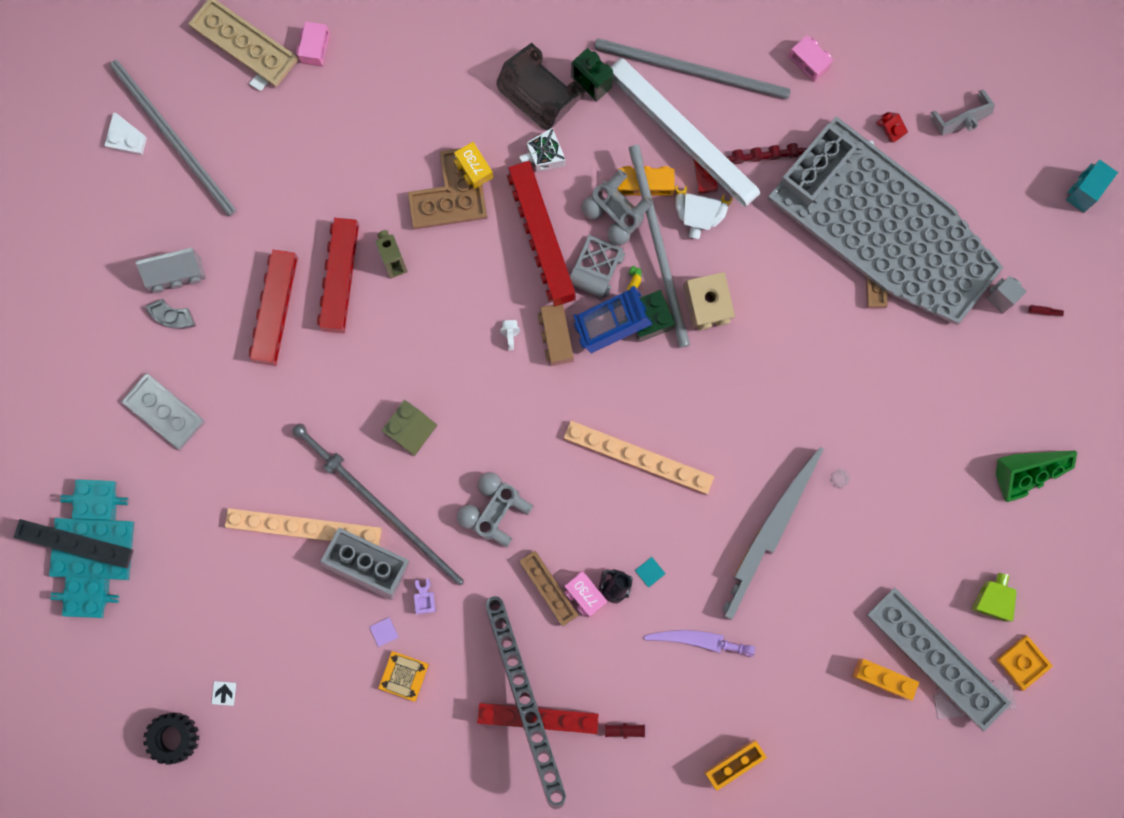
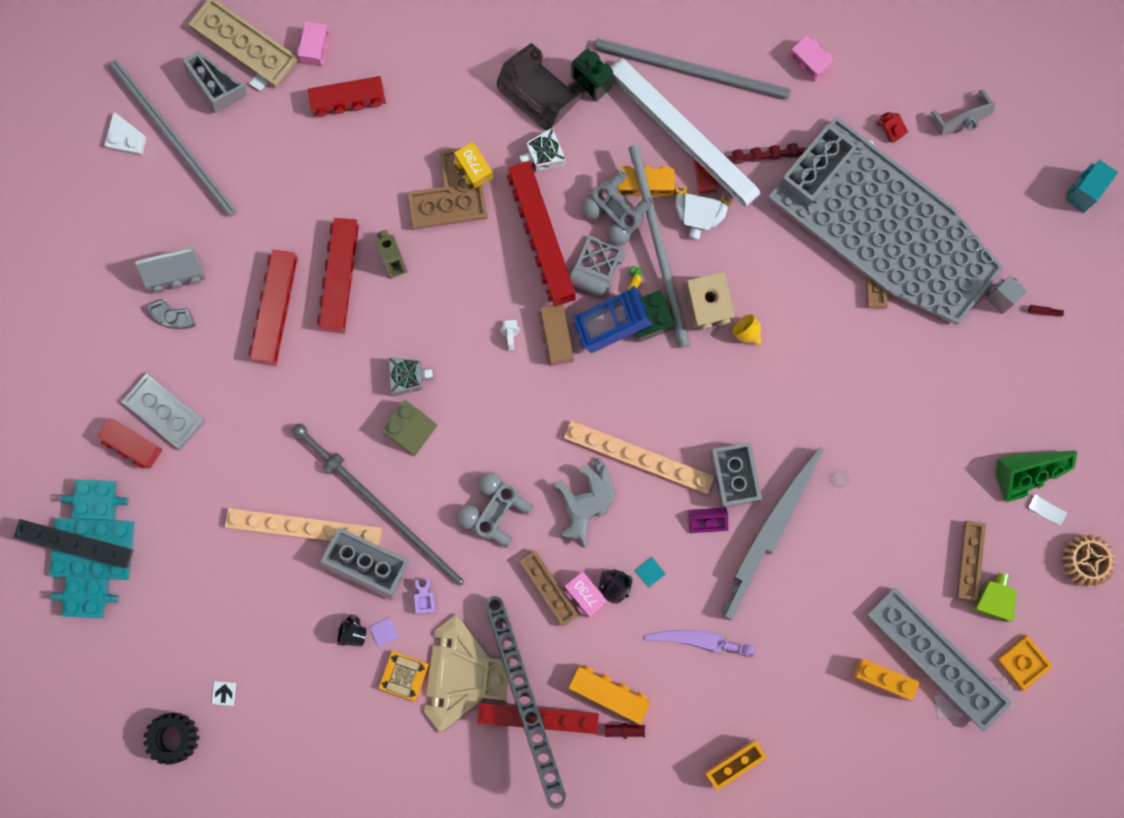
none -> brick [97,417,163,469]
none -> light grey wedge [183,51,247,113]
none -> red brick [307,76,386,117]
none -> black piece [337,614,366,647]
none -> torso [389,357,433,397]
none -> tan plate [424,614,510,733]
none -> light grey animal [553,457,615,548]
none -> light orange brick [569,665,650,724]
none -> magenta slope [688,508,728,533]
none -> light grey brick [710,442,762,509]
none -> yellow helmet [732,314,762,345]
none -> medium nougat plate [956,521,986,601]
none -> white sticker [1029,495,1067,525]
none -> light nougat gear [1061,534,1117,587]

